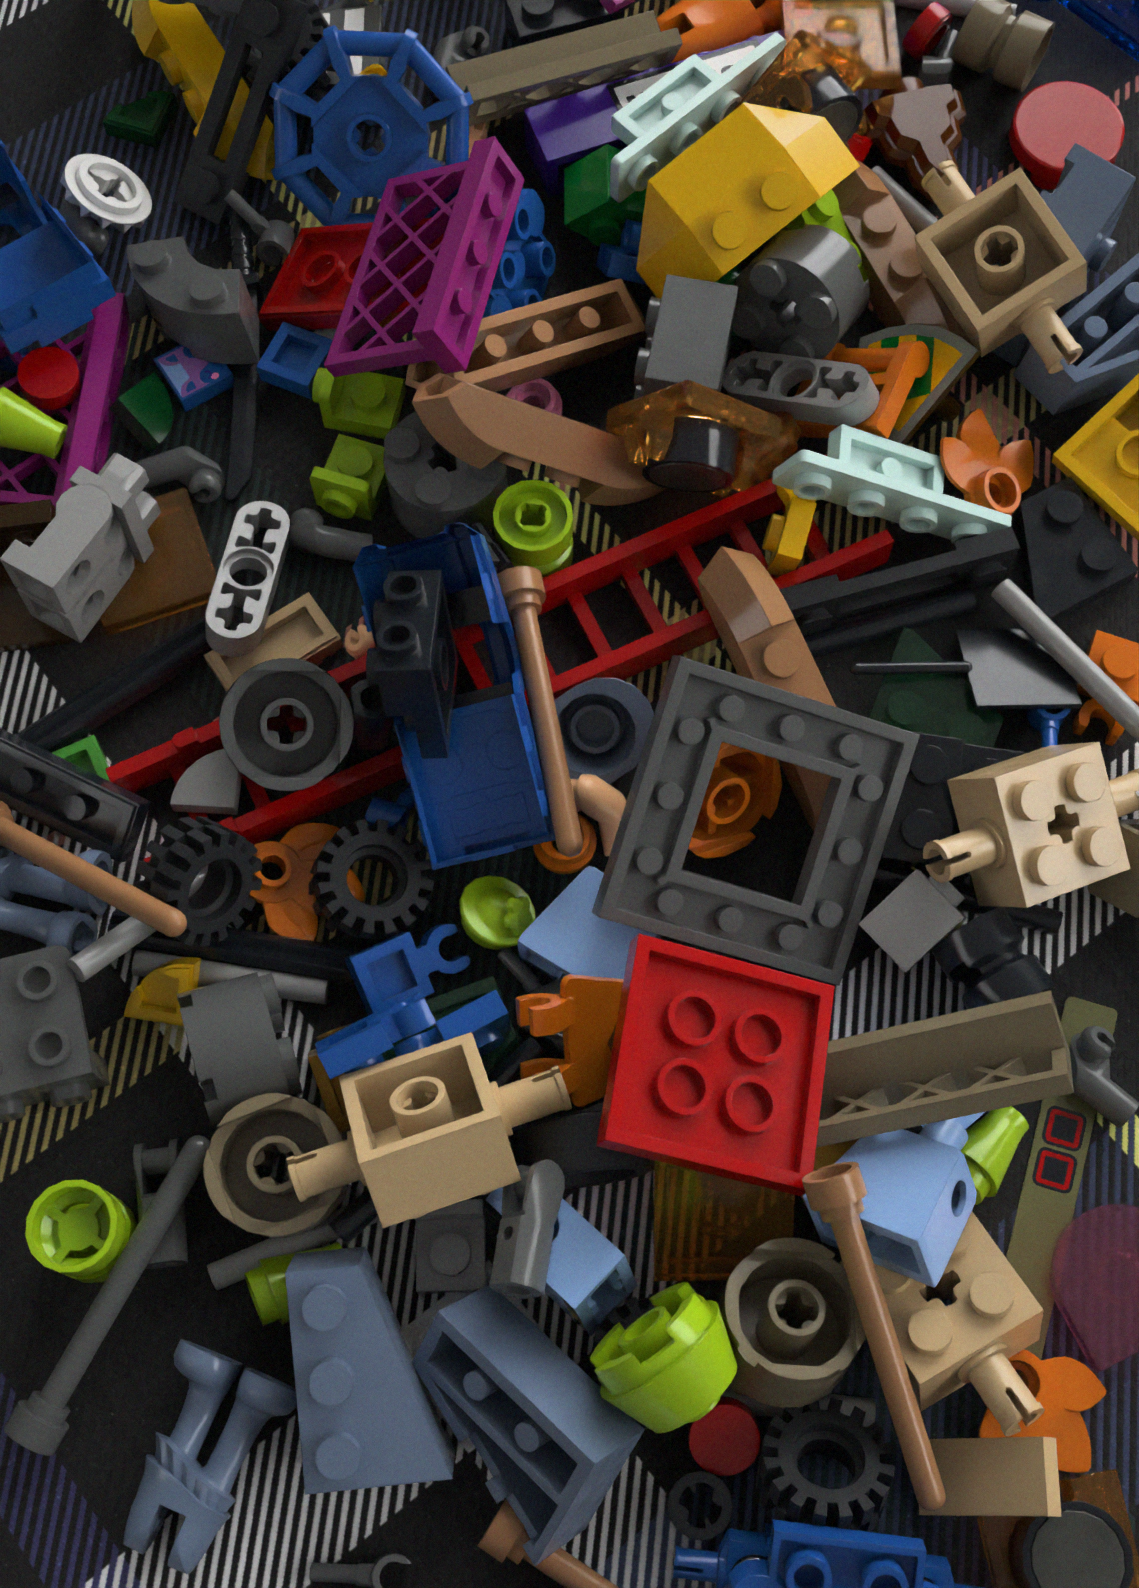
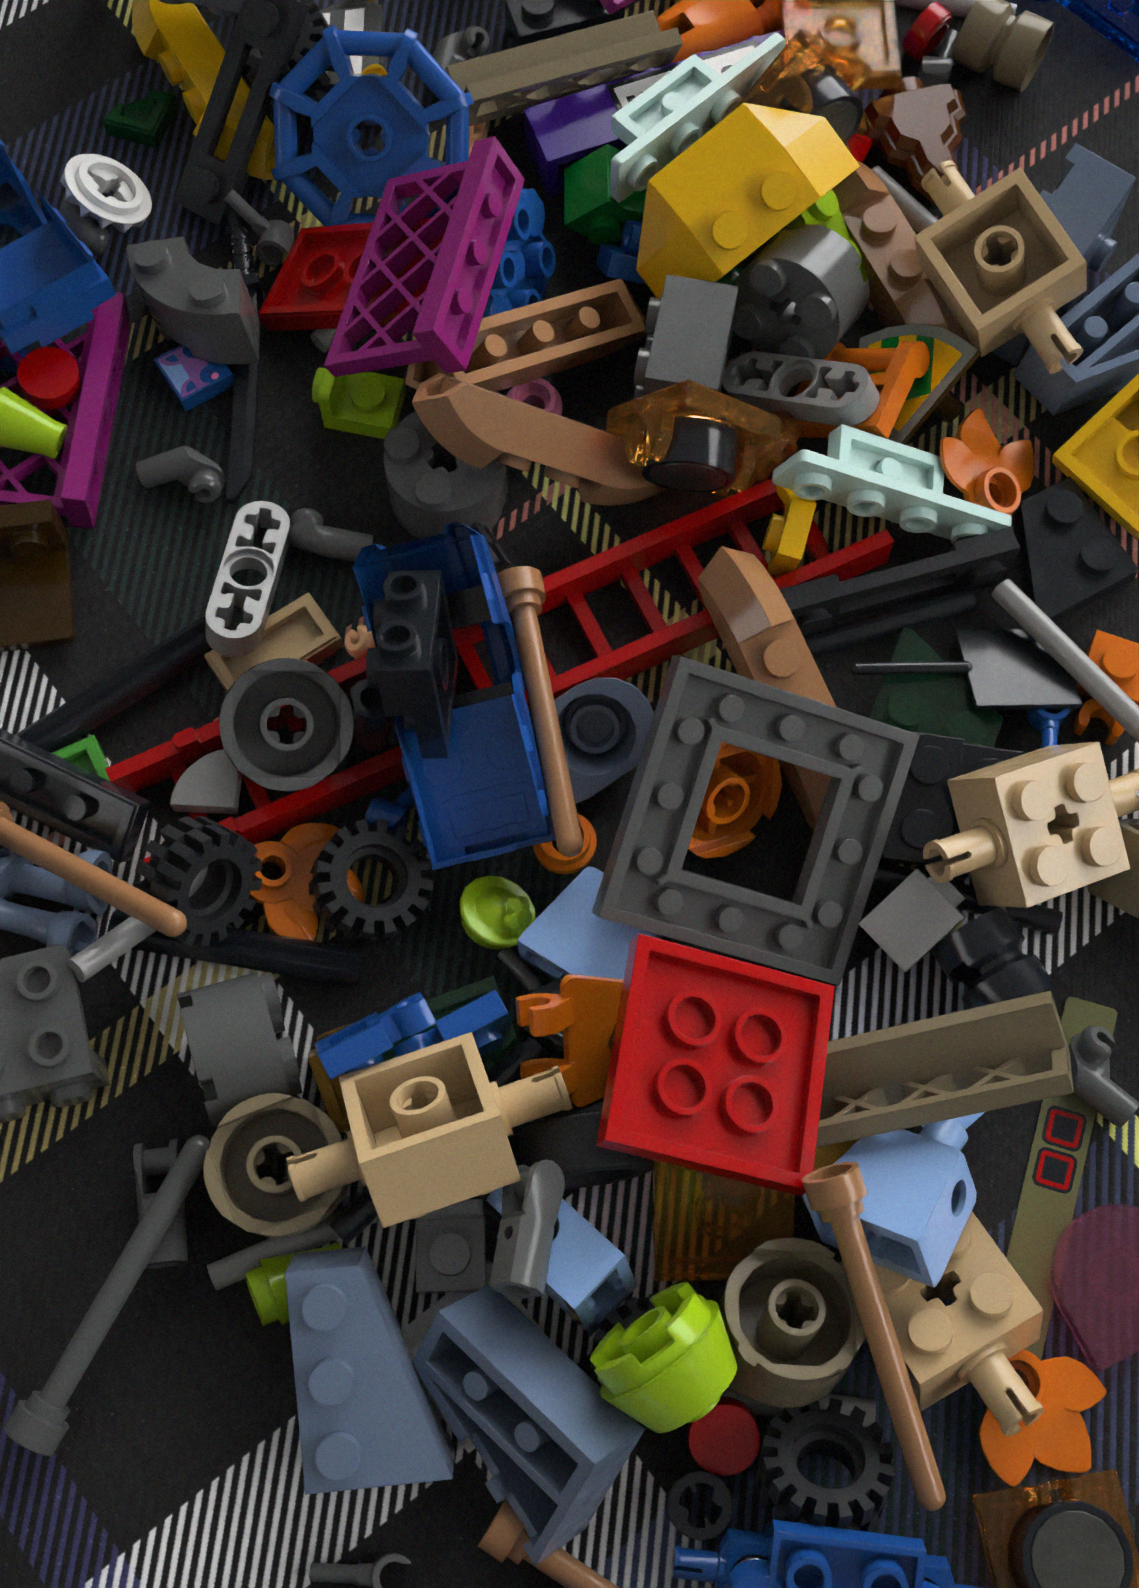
light grey hips [0,453,161,643] -> none
lime wheel [25,1180,137,1283] -> none
clear orange tile [100,487,217,636] -> none
dark green tile [109,372,173,453] -> none
sand blue piece [123,1339,297,1574] -> none
yellow tile [124,957,201,1026] -> none
light grey bar [132,950,330,1005] -> none
blue plate [256,321,333,400] -> none
lime bracket [310,434,387,521] -> none
blue plate [344,924,471,1016] -> none
lime wheel [493,479,573,578] -> none
light nougat arm [570,774,627,856] -> none
tan tile [919,1437,1062,1517] -> none
lime cone [961,1106,1029,1205] -> none
tile [1009,81,1125,190] -> none

